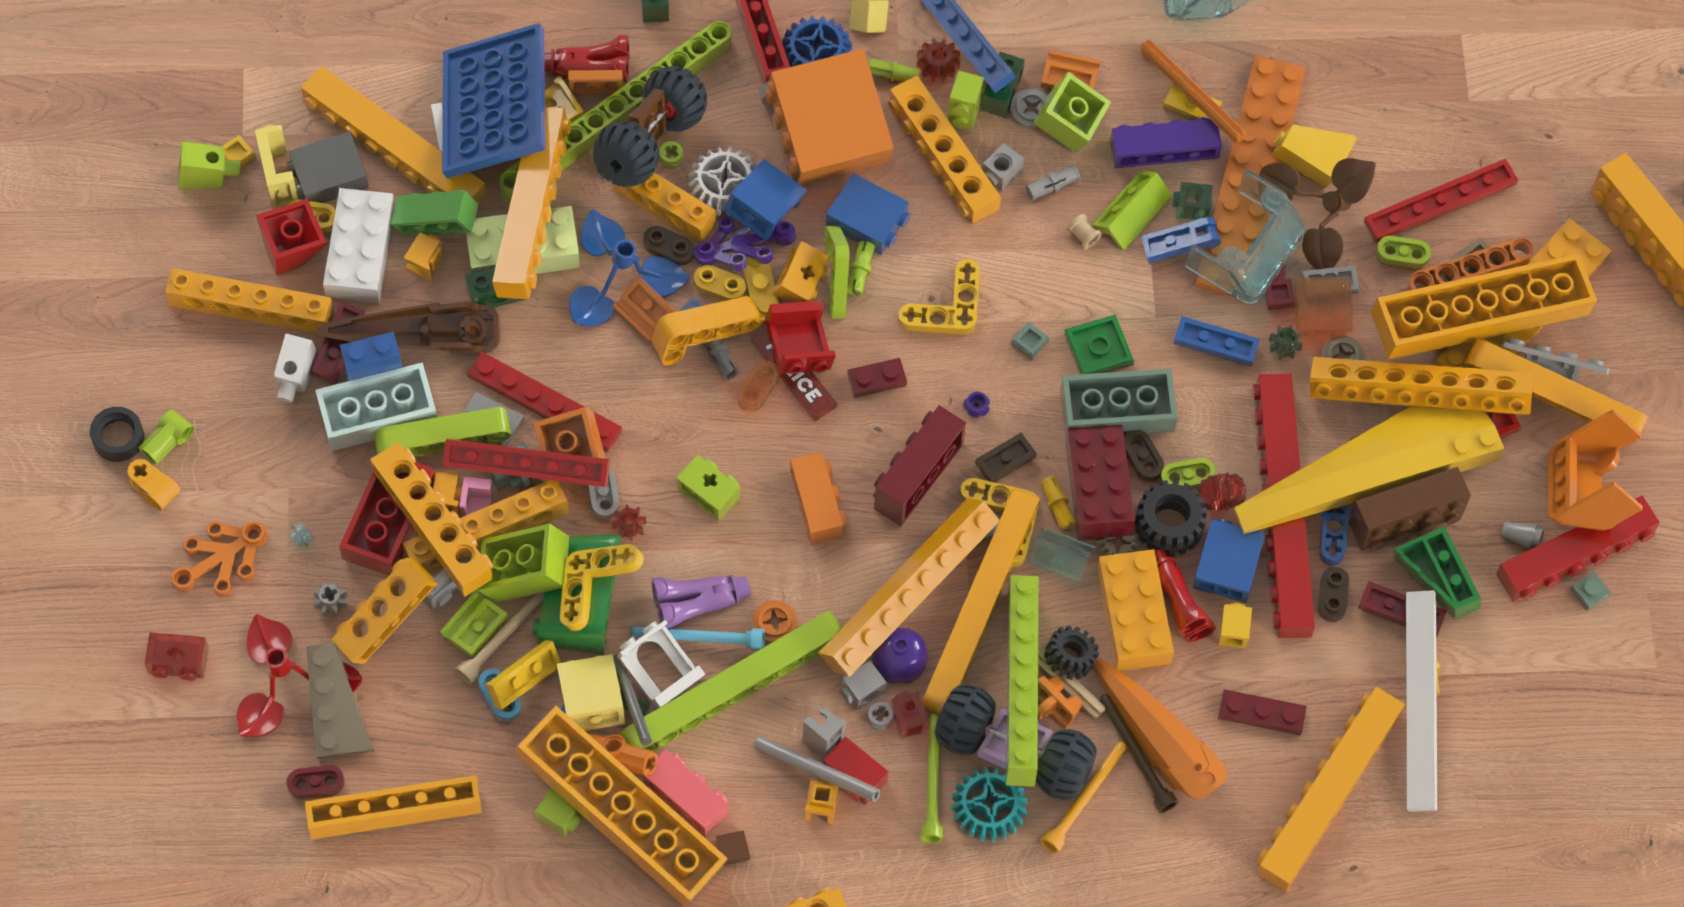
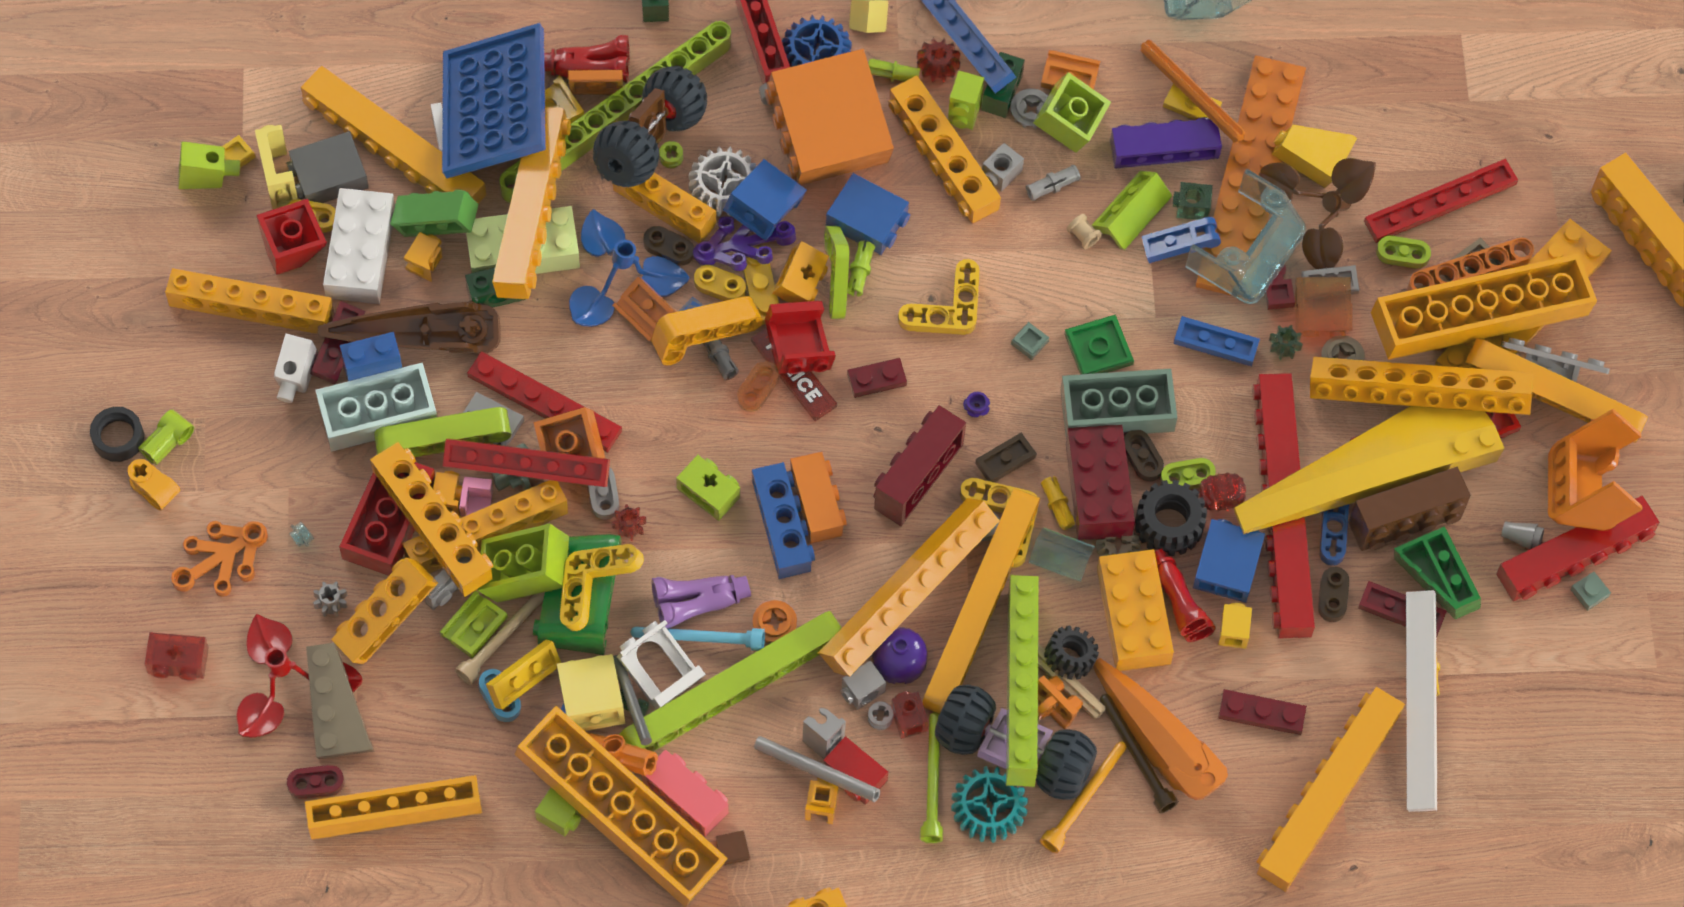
none -> blue brick [752,462,815,579]

